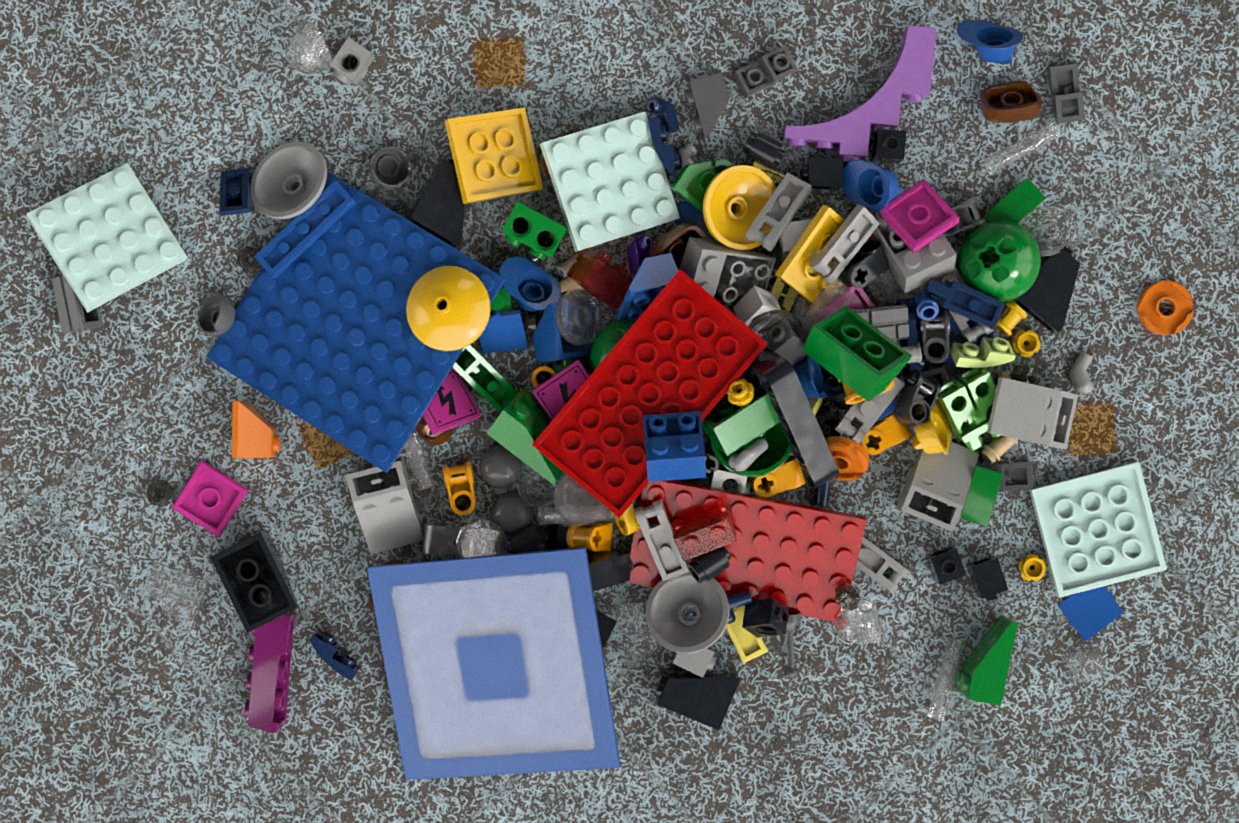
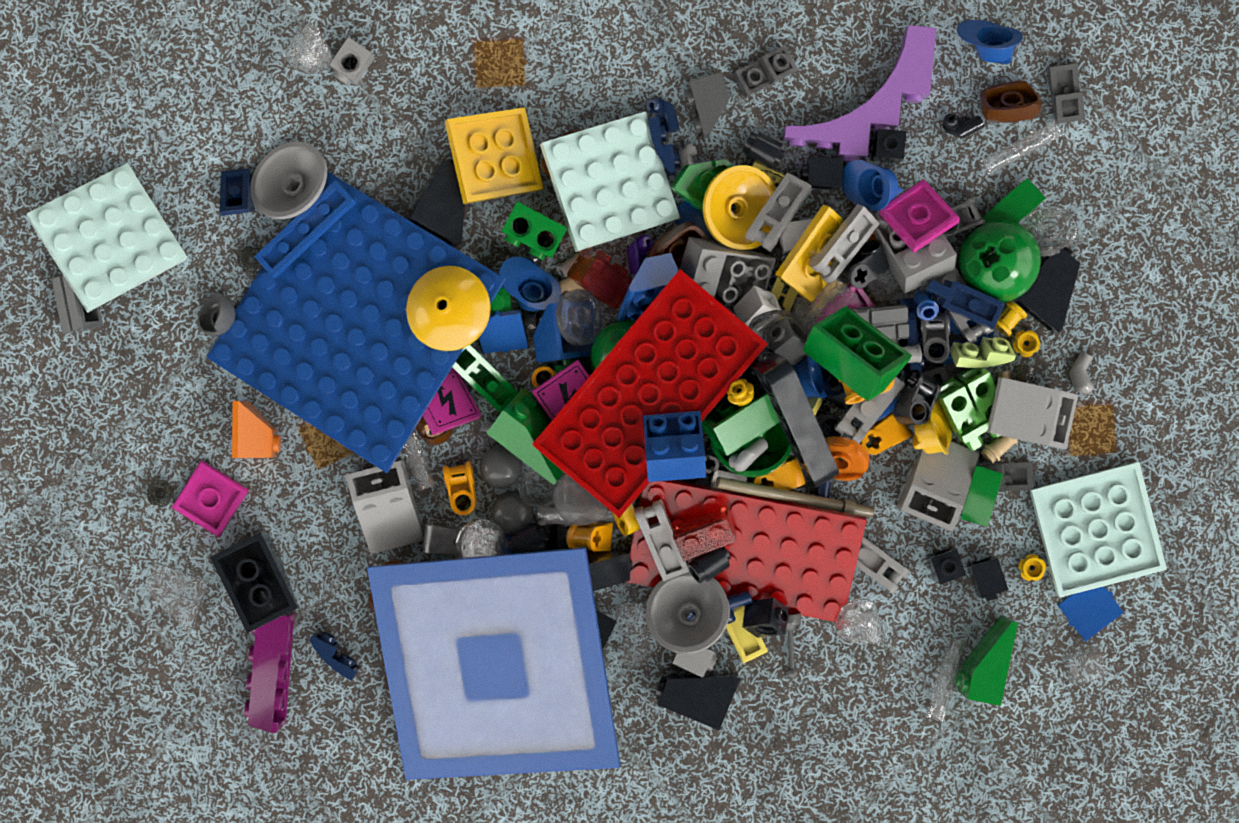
dark grey hair [369,146,411,188] -> none
clear smoke plate [835,583,861,610] -> none
orange tile [1137,280,1194,336] -> none
none -> dark tan bar [715,477,874,518]
none -> black arm [942,114,985,138]

